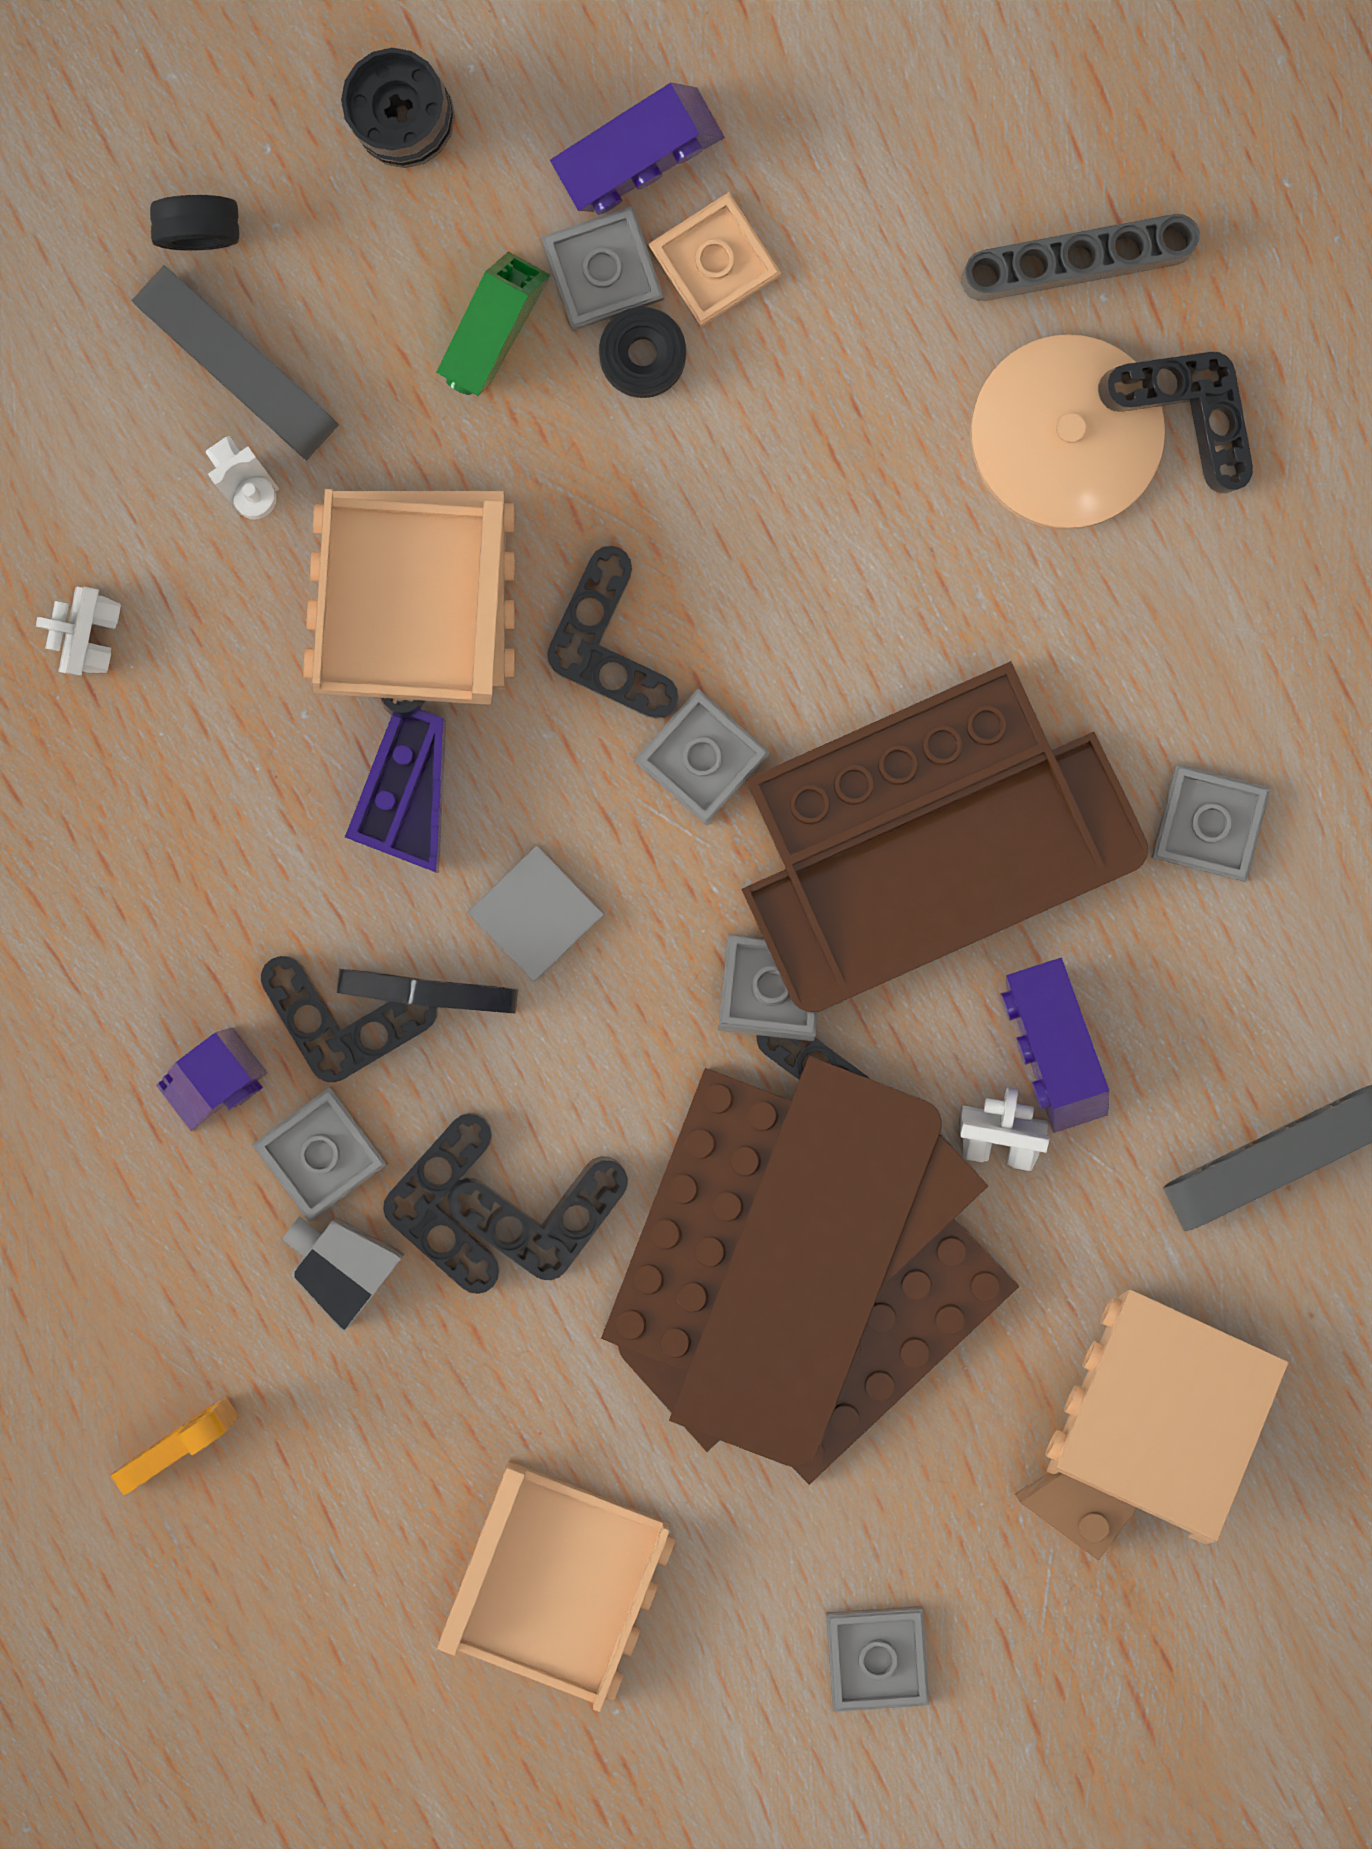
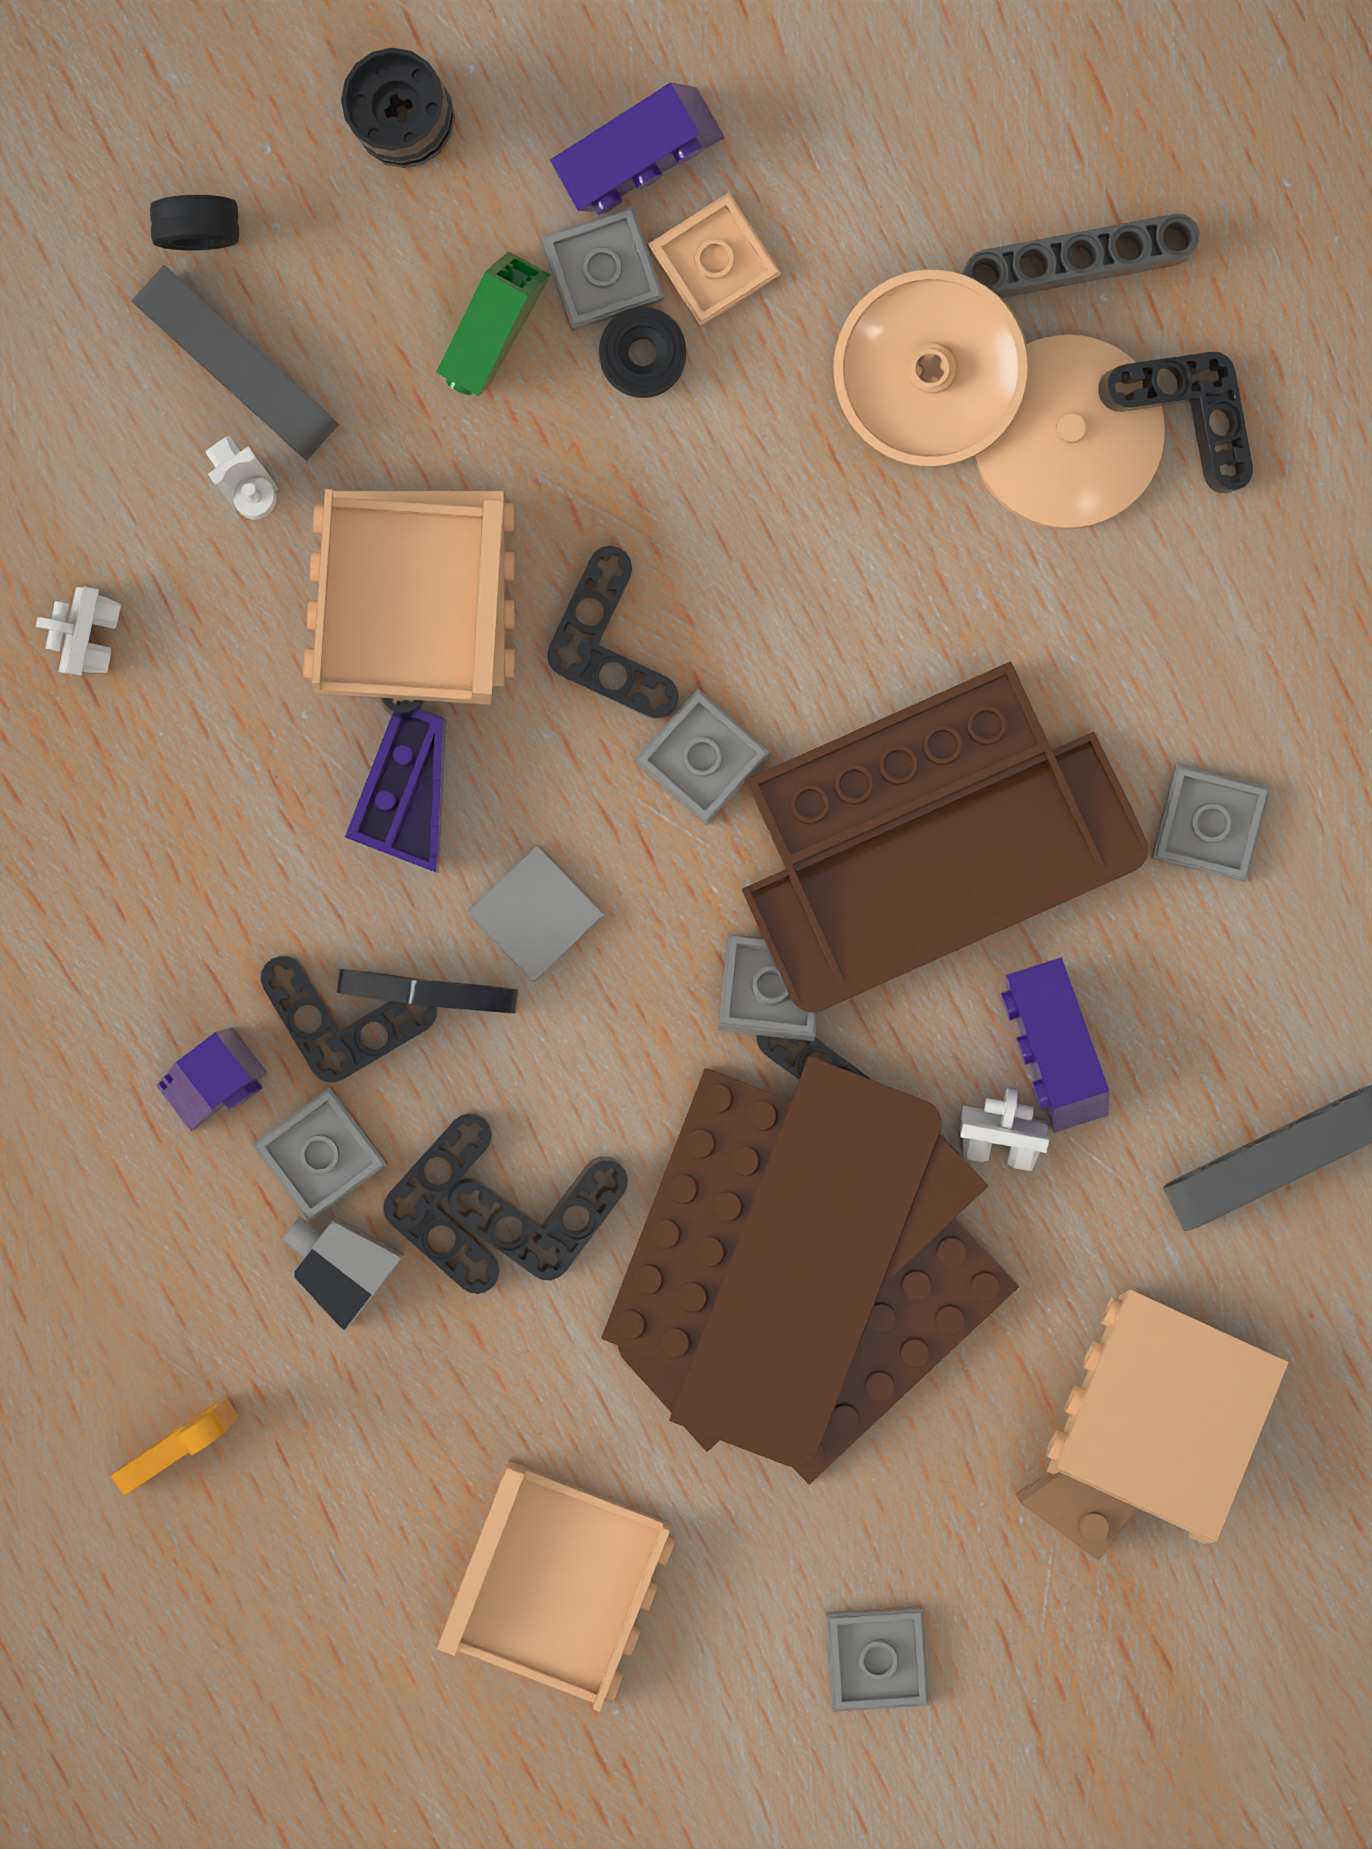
none -> light nougat dish [833,269,1029,466]

